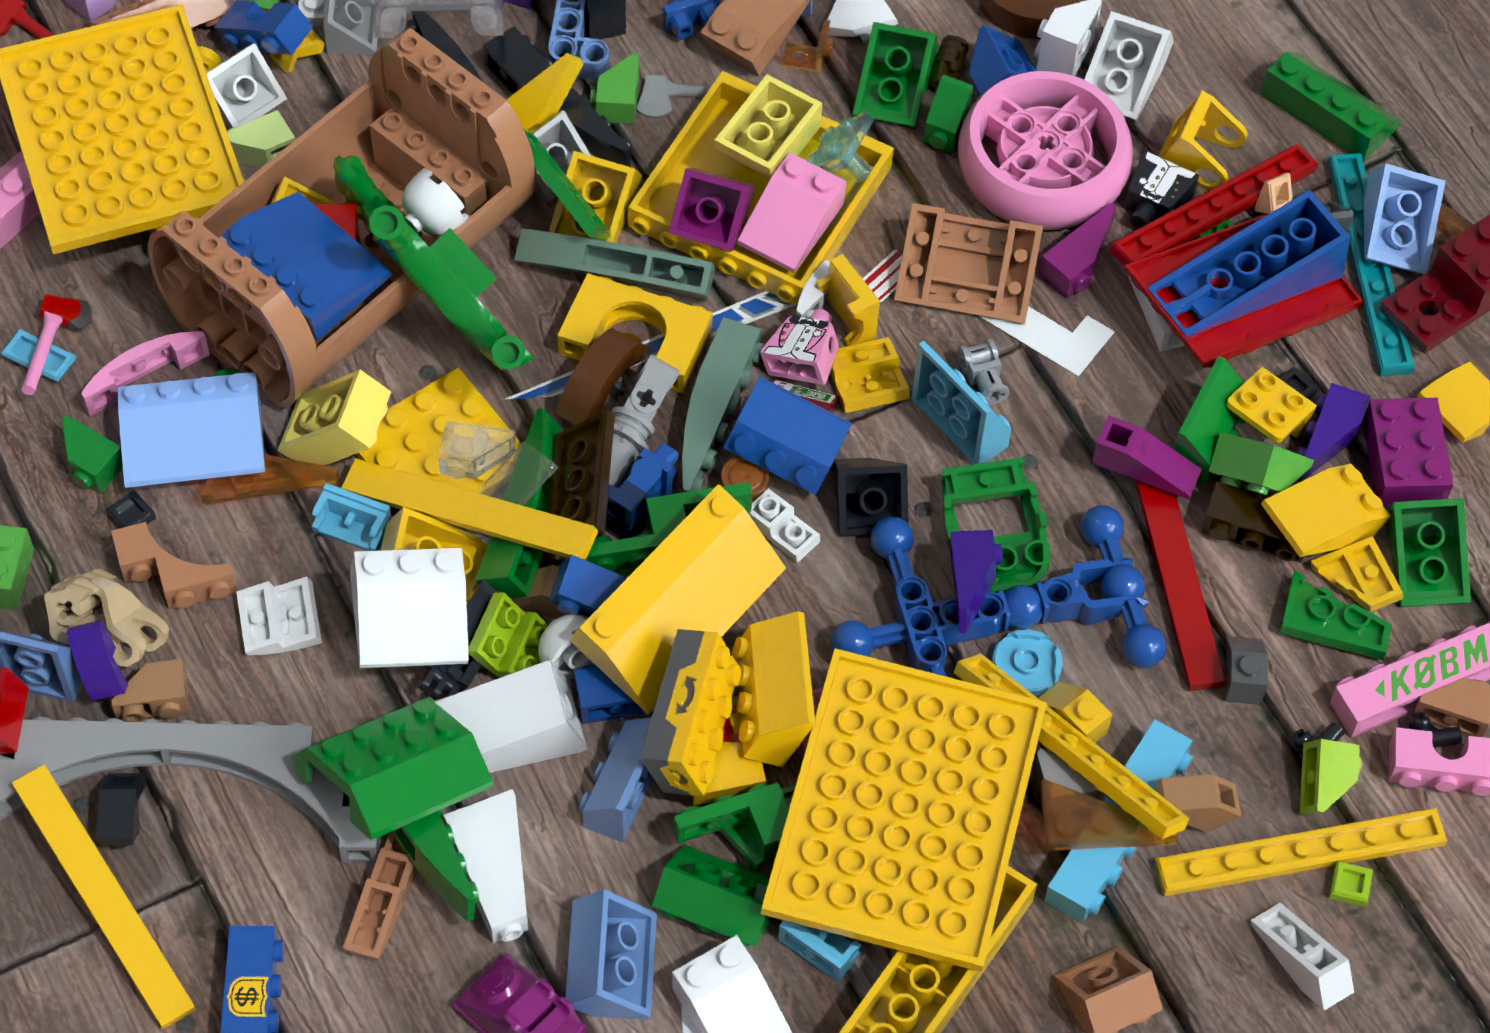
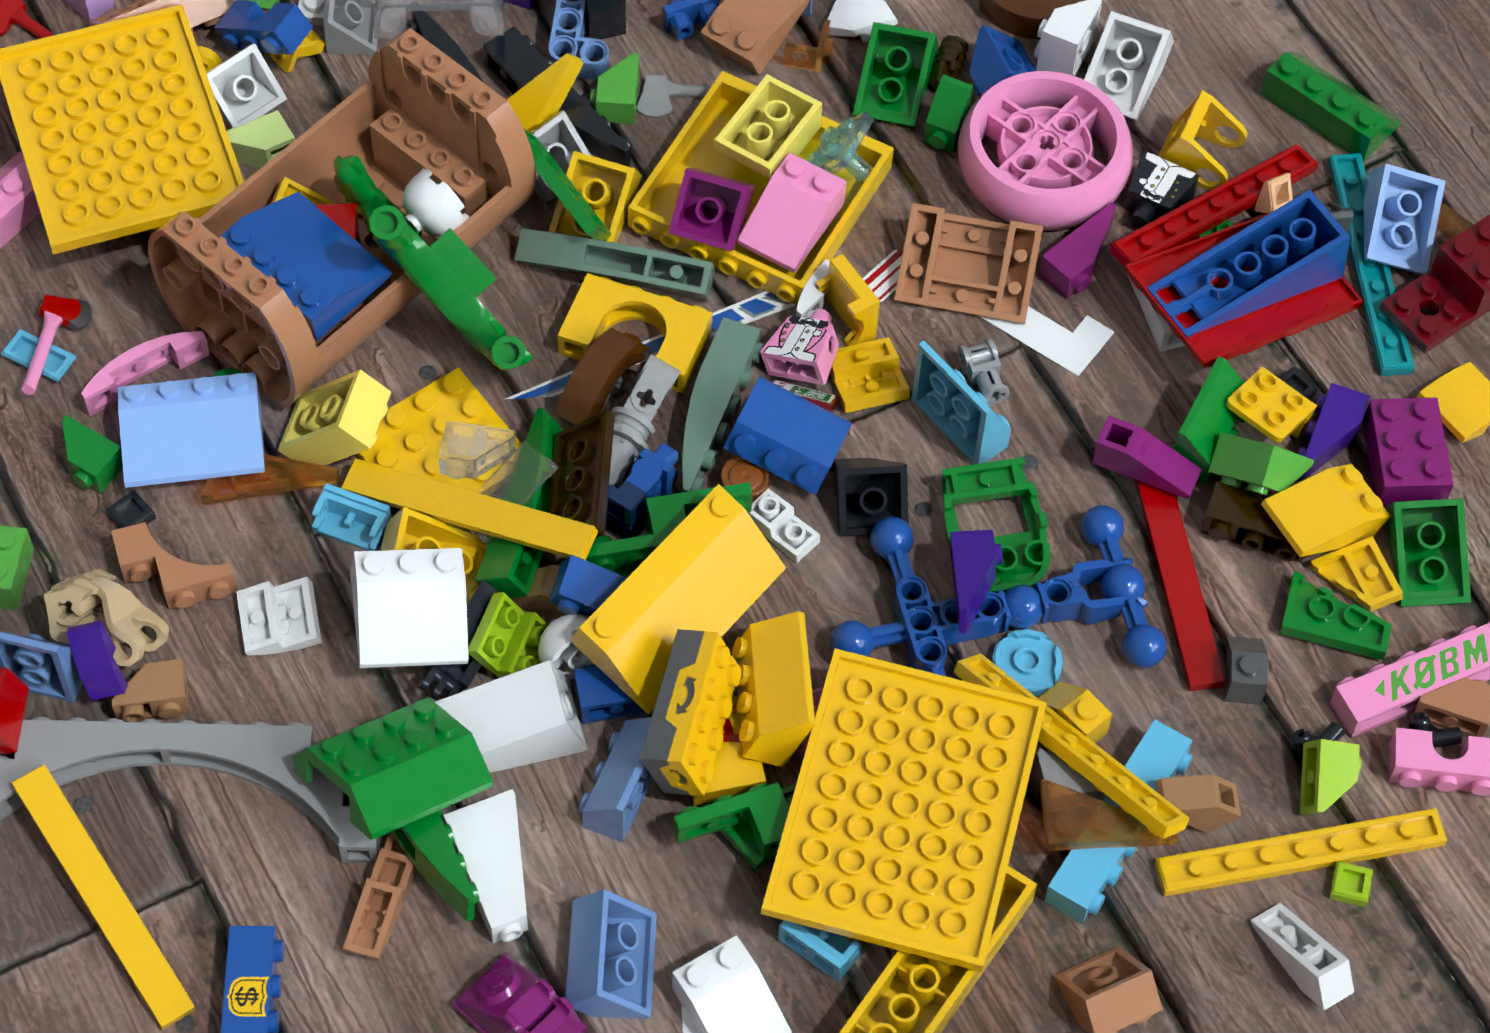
black slope [95,773,145,849] -> none
green slope [652,844,773,947] -> none

